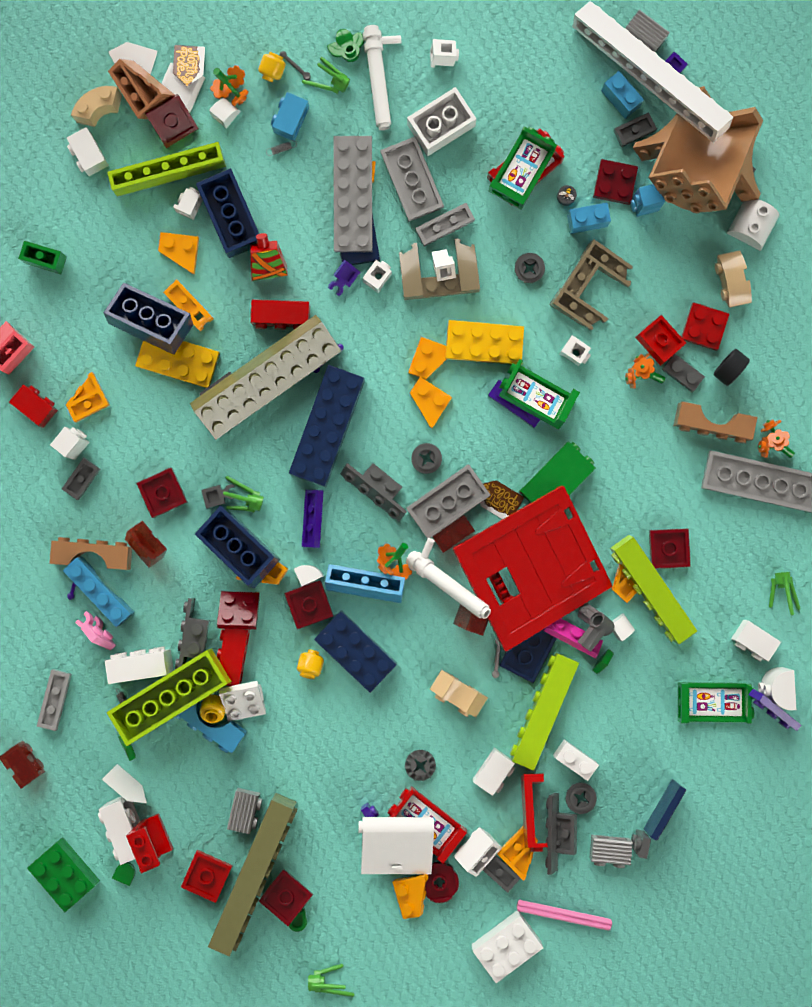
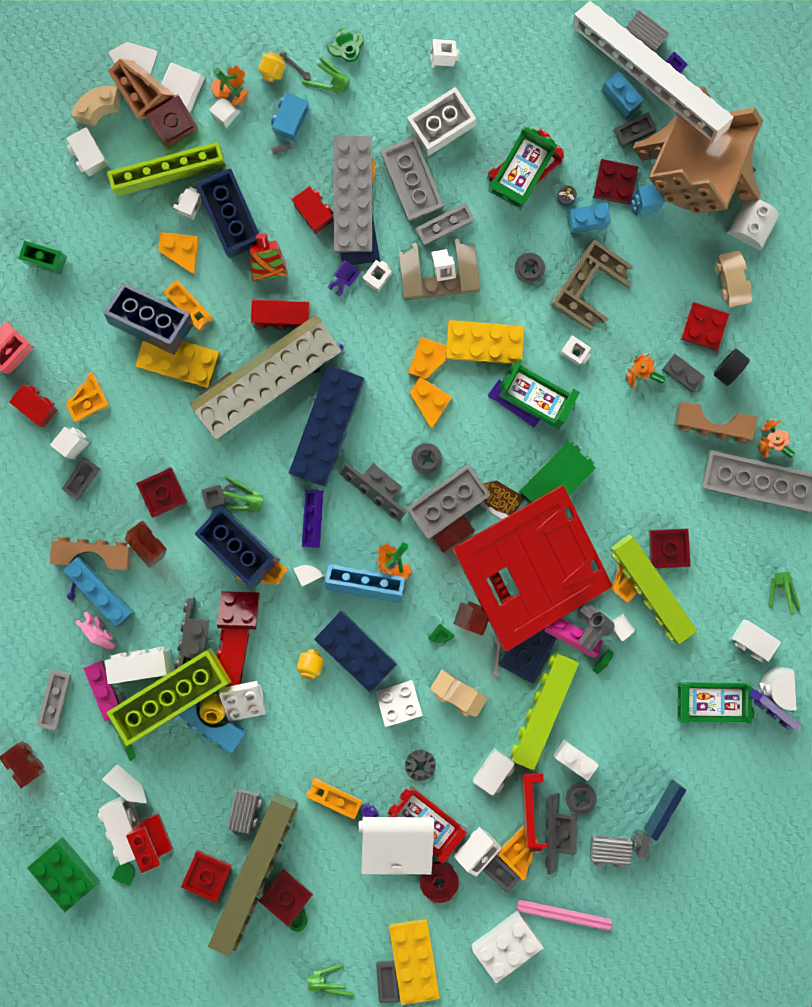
sticker [173,45,205,87] -> none
dark red plate [284,580,334,629] -> none
white cylinder [362,25,401,130] -> none
light orange wing [392,874,428,919] -> none
white cylinder [406,538,491,619] -> none
red plate [635,315,686,366] -> none
none -> dark pink plate [83,660,120,721]
none -> red brick [291,186,334,234]
none -> light orange plate [306,777,363,819]
none -> white hinge [376,680,423,727]
none -> dark grey tile [376,960,399,1003]
none -> yellow plate [389,919,440,1005]
none -> green tile [428,624,455,643]

